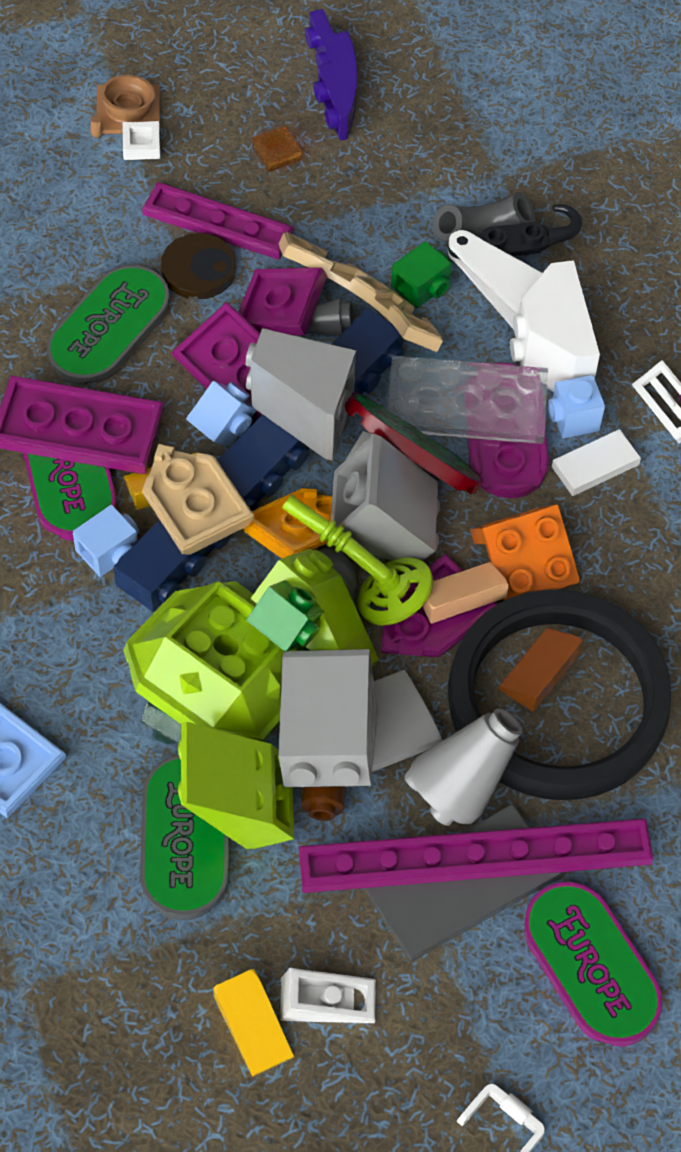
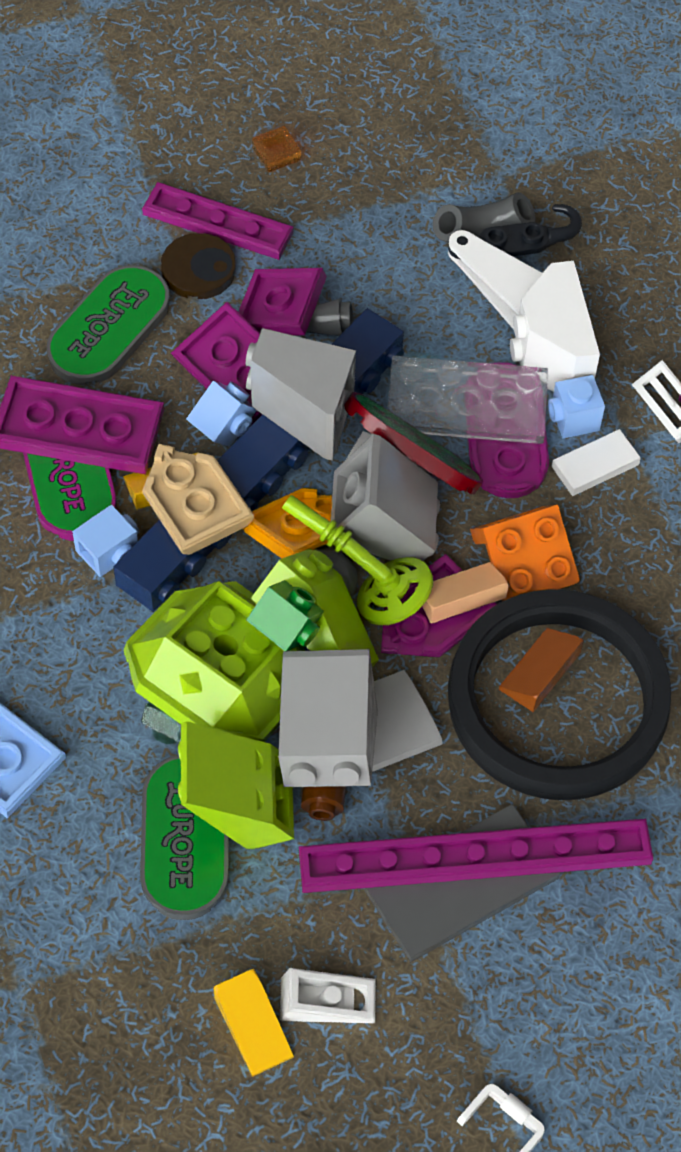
medium nougat hat [90,75,160,138] -> none
white plate [123,121,160,160] -> none
tan tile [279,232,443,352] -> none
dark purple slope [305,9,357,141] -> none
green brick [391,241,452,309] -> none
light grey cone [405,708,522,826] -> none
green tile [524,882,662,1047] -> none

